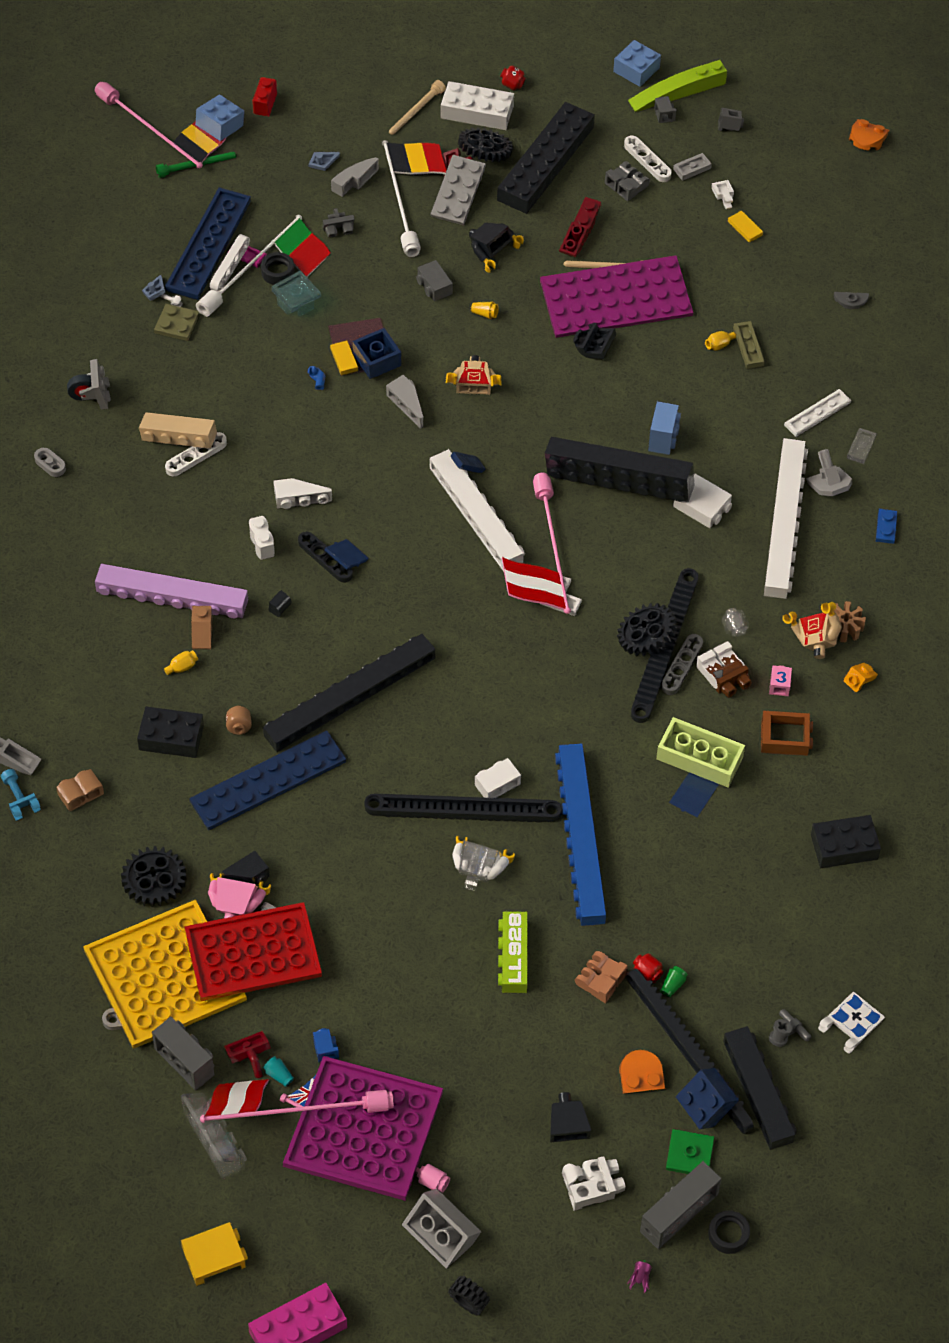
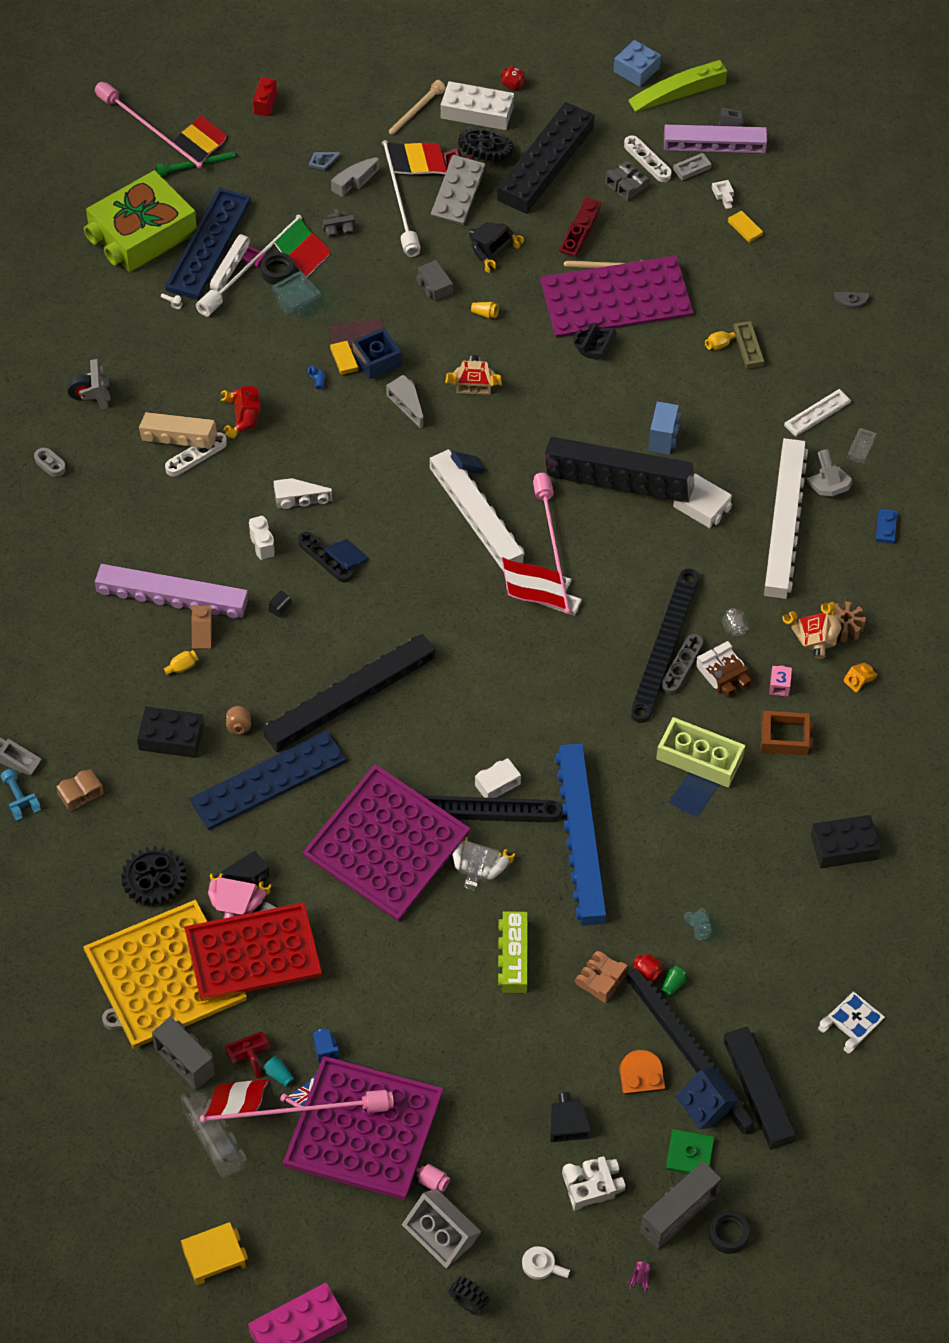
sand blue piece [142,275,165,301] -> none
olive plate [154,304,199,341] -> none
medium blue brick [195,94,244,141] -> none
black gear [617,603,678,657] -> none
dark grey brick [654,96,676,123] -> none
dark grey piece [769,1009,811,1047] -> none
orange slope [849,119,889,150] -> none
none -> lime brick [84,170,197,272]
none -> red torso [221,386,260,439]
none -> magenta plate [302,764,470,922]
none -> white piece [522,1246,570,1280]
none -> lavender brick [664,125,767,153]
none -> clear light blue plate [684,908,712,940]

